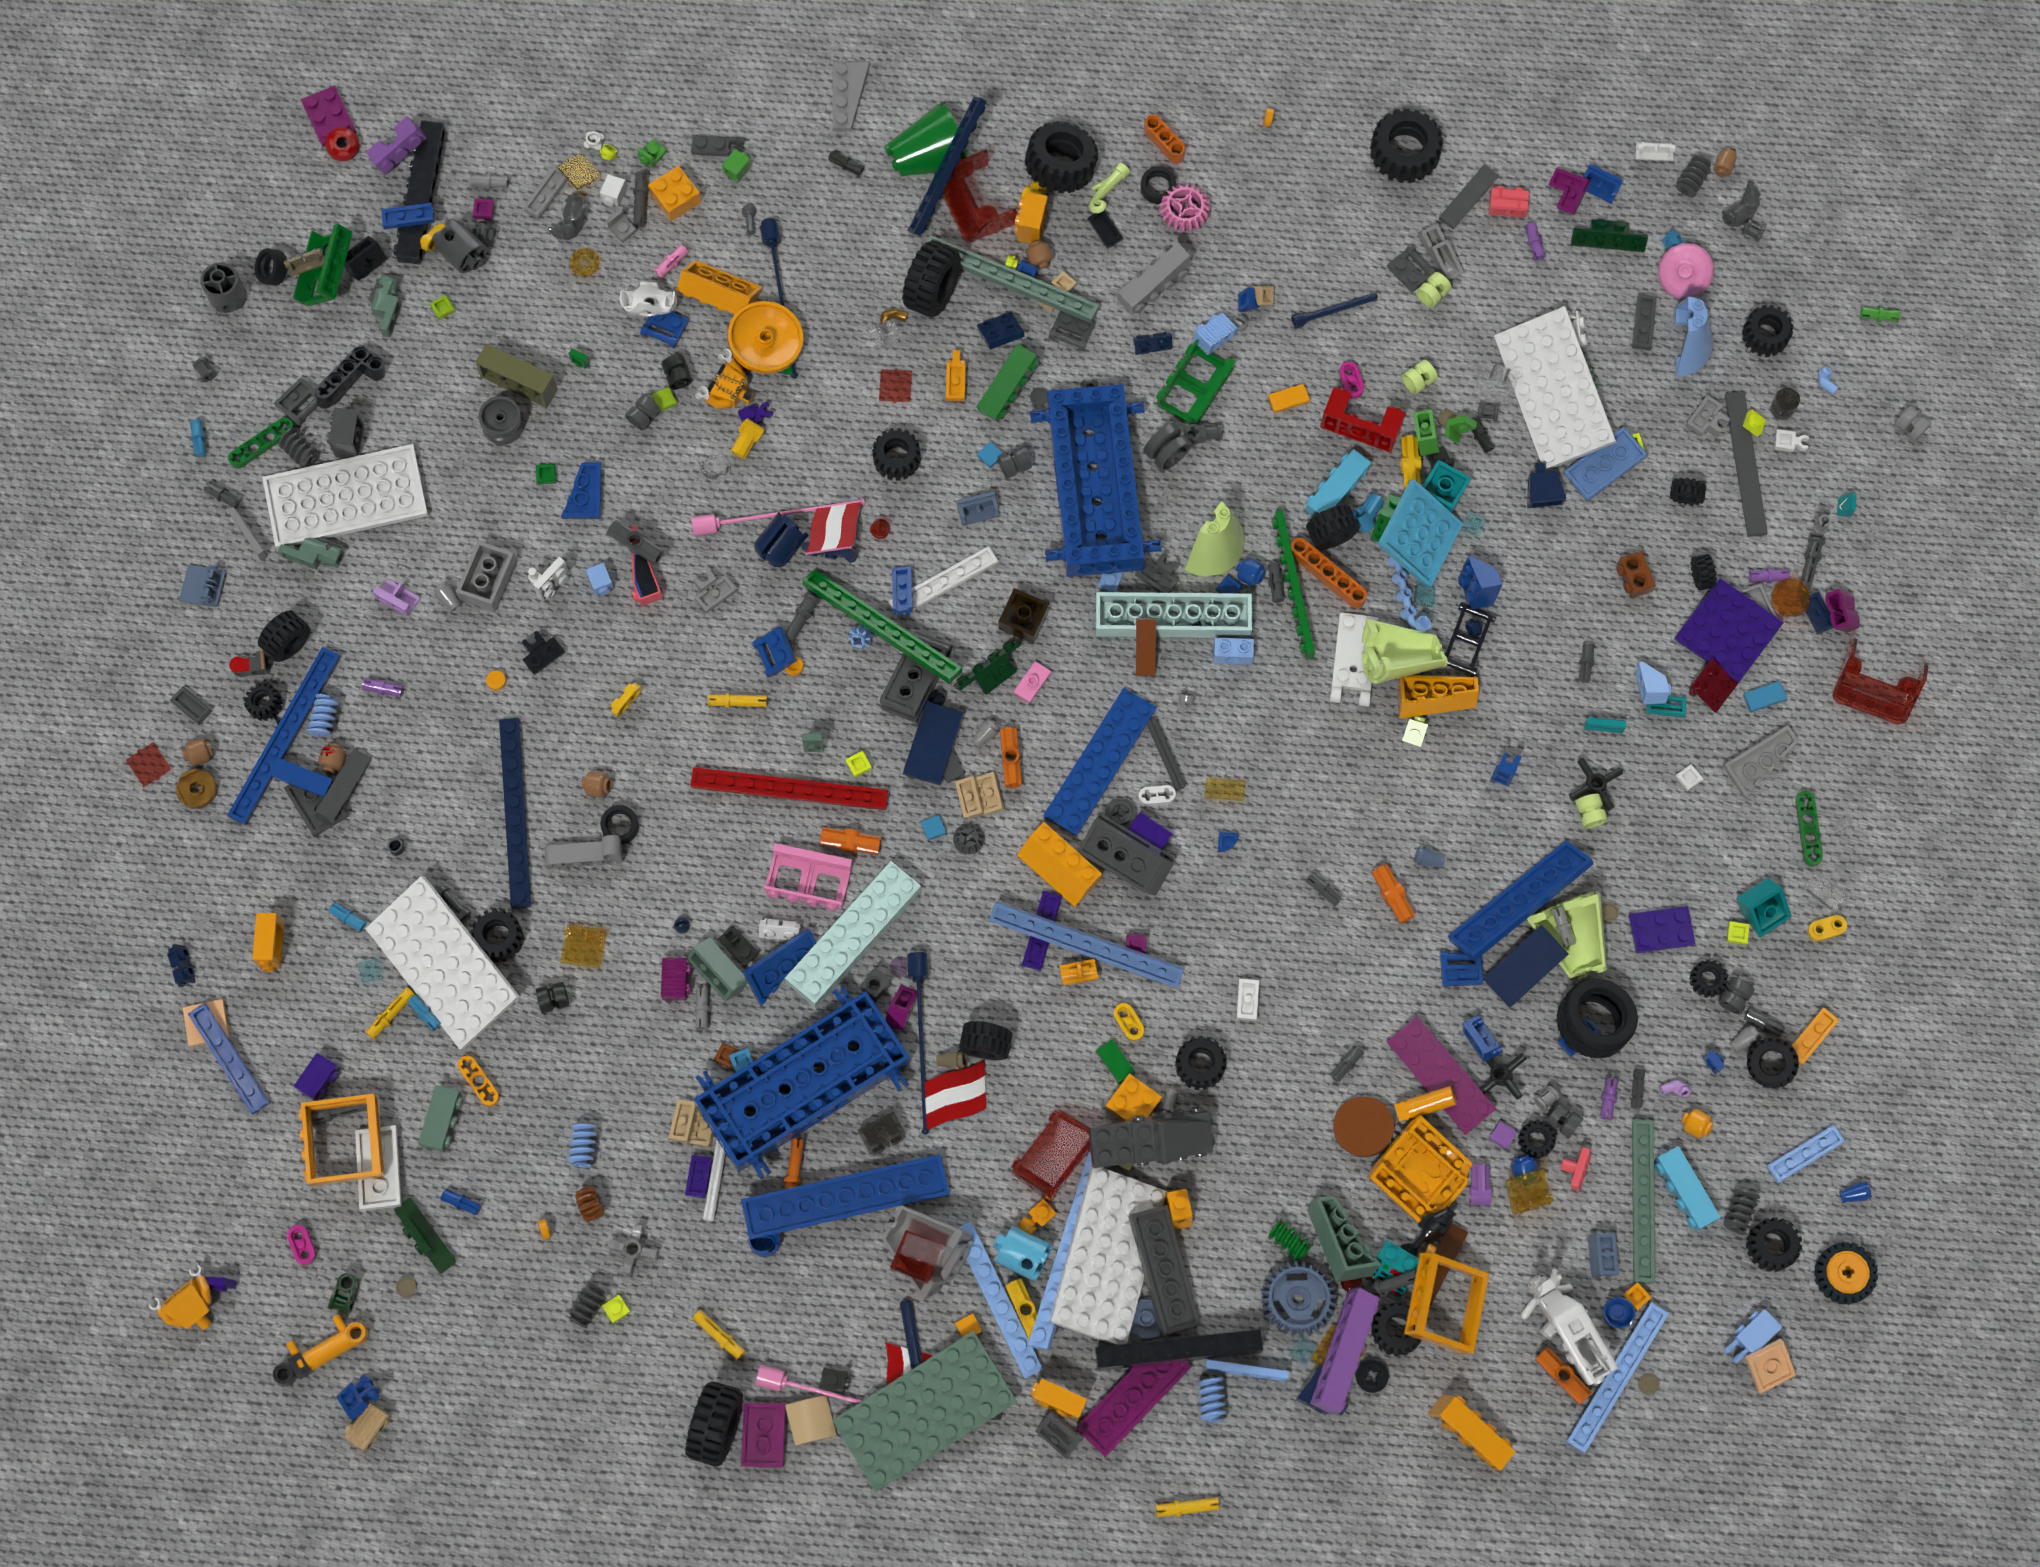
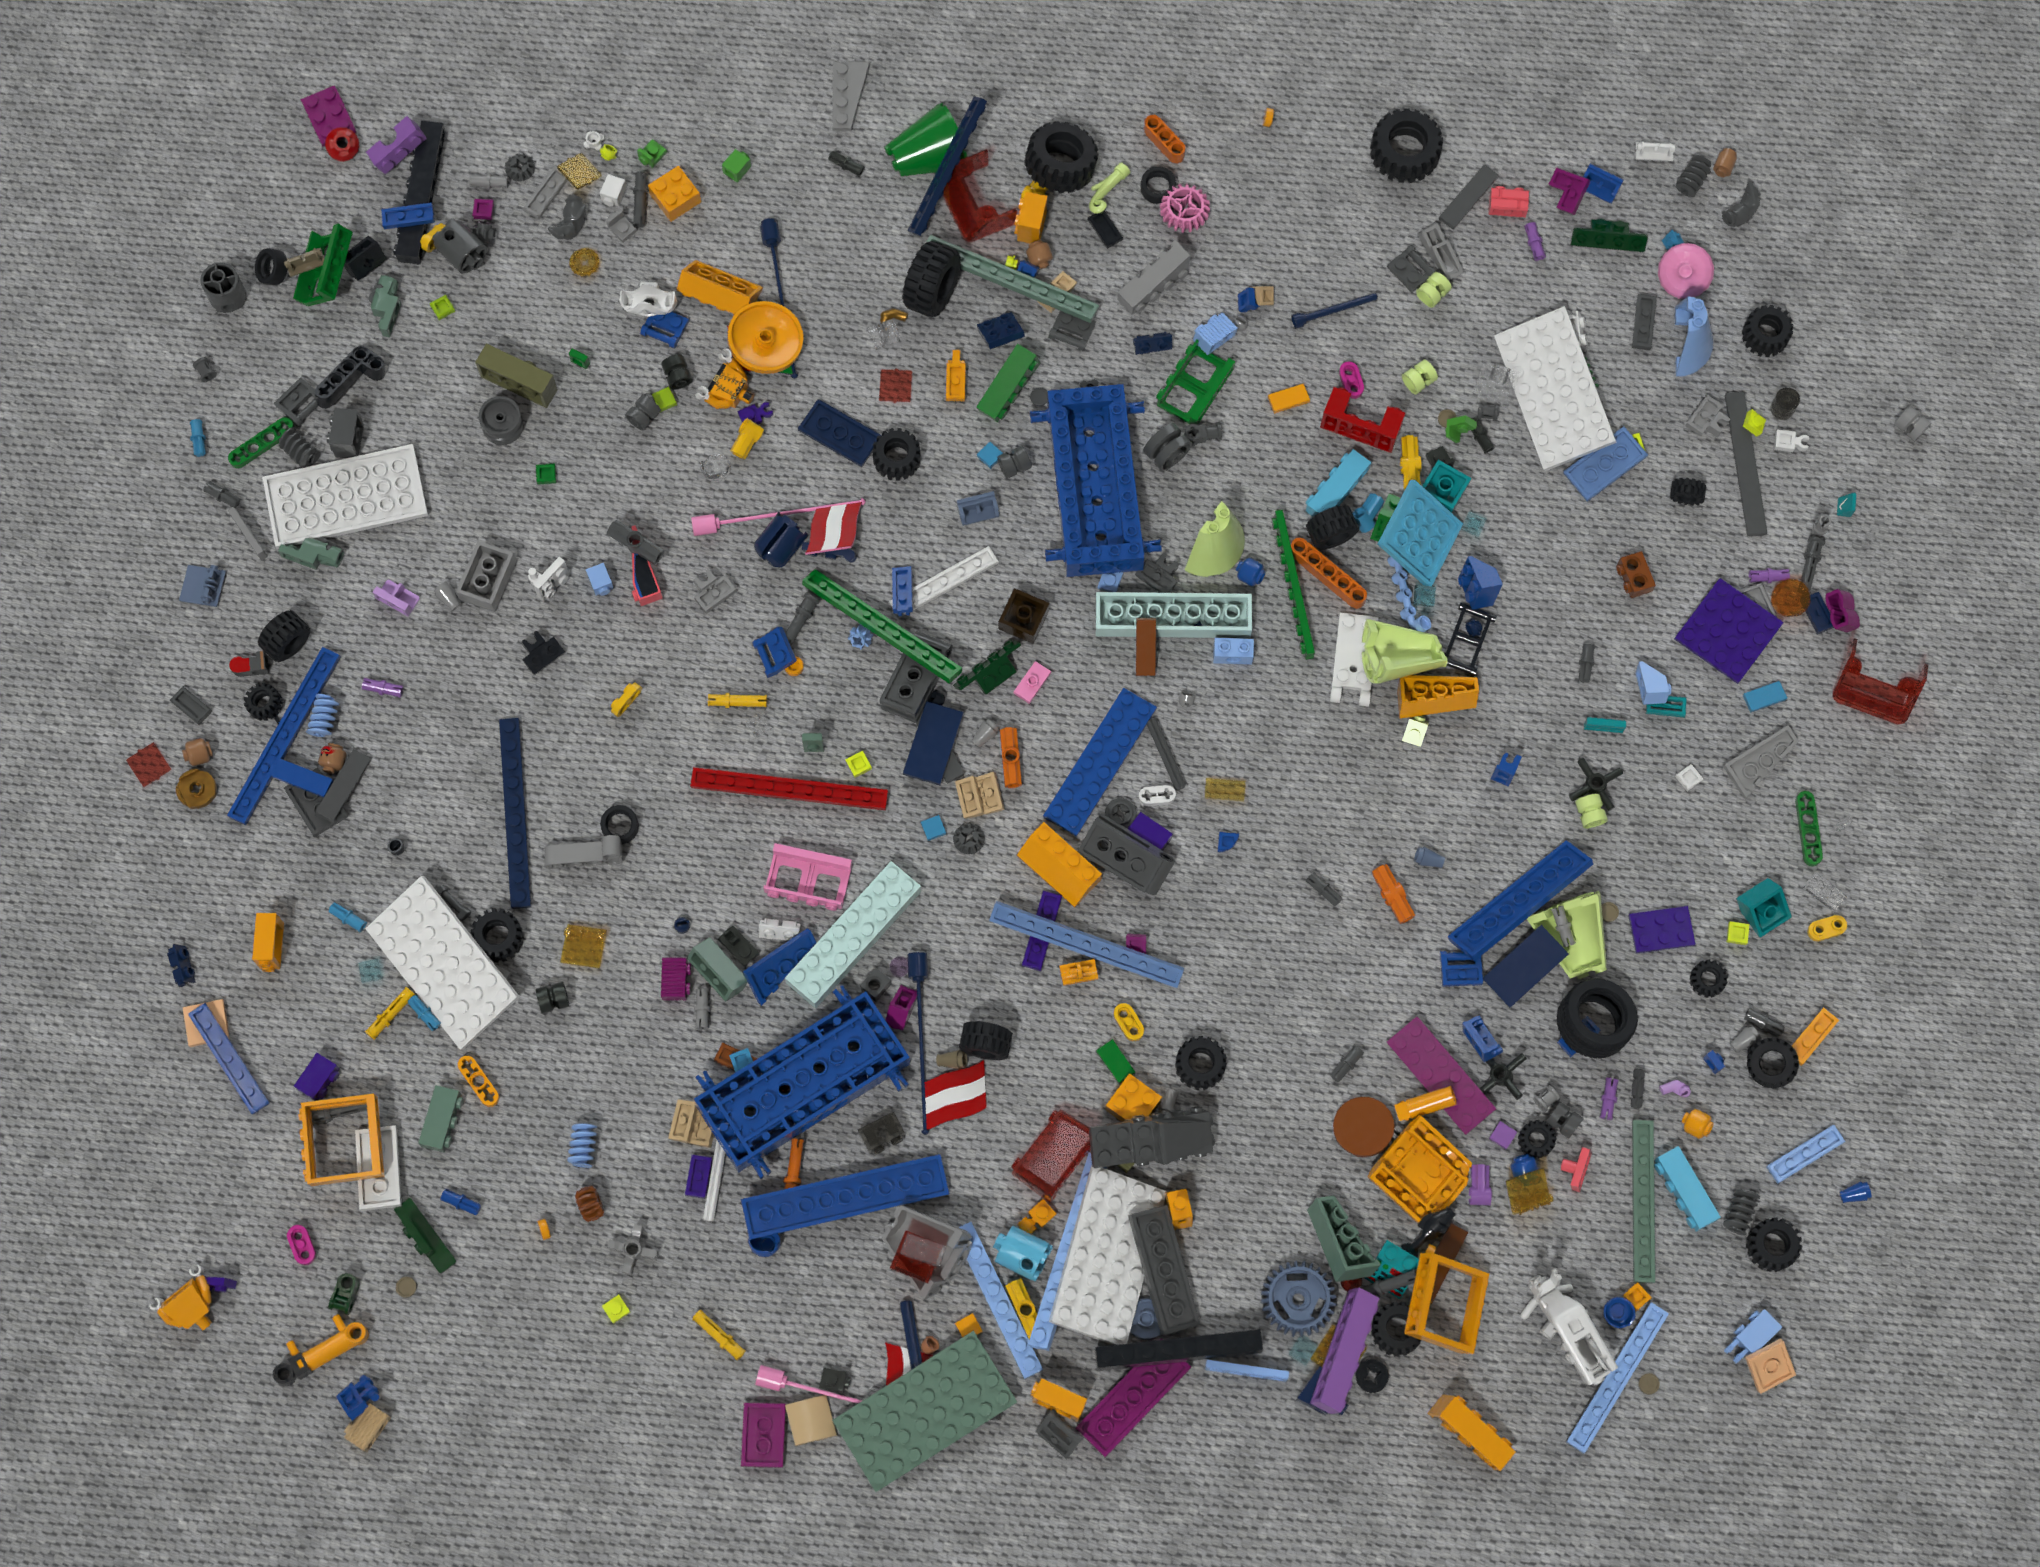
light orange tile [486,670,506,691] -> none
blue wing [561,462,602,519] -> none
dark grey piece [566,1281,606,1329] -> none
medium nougat head [582,771,613,798] -> none
bright pink pin [654,245,689,278] -> none
black tyre [685,1381,743,1467] -> none
dark grey hinge [691,135,744,157] -> none
dark grey bar [742,204,756,236] -> none
orange piece [820,827,881,855] -> none
clear red tile [870,519,890,539] -> none
yellow pin [1155,1497,1219,1518] -> none
light blue piece [1198,1378,1226,1422] -> none
blue tile [1216,575,1243,594] -> none
white plate [1236,979,1259,1021] -> none
dark grey pin [1268,562,1284,603] -> none
green piece [1268,1218,1314,1261] -> none
bright green brick [1413,409,1440,456] -> none
dark blue torso [1527,463,1566,509] -> none
orange piece [1534,1347,1592,1405] -> none
sand blue hinge [1588,1233,1619,1278] -> none
dark red hinge [1689,658,1738,713] -> none
black tyre [1690,554,1717,591] -> none
dark grey wheel [1718,977,1755,1015] -> none
dark grey bush [1741,219,1766,242] -> none
wheel [1814,1242,1878,1305] -> none
light blue arm [1818,367,1839,395] -> none
bright green pin [1860,306,1900,322] -> none
none -> dark grey gear [505,153,535,181]
none -> dark blue tile [797,399,882,467]
none -> nougat hinge [921,1336,939,1355]

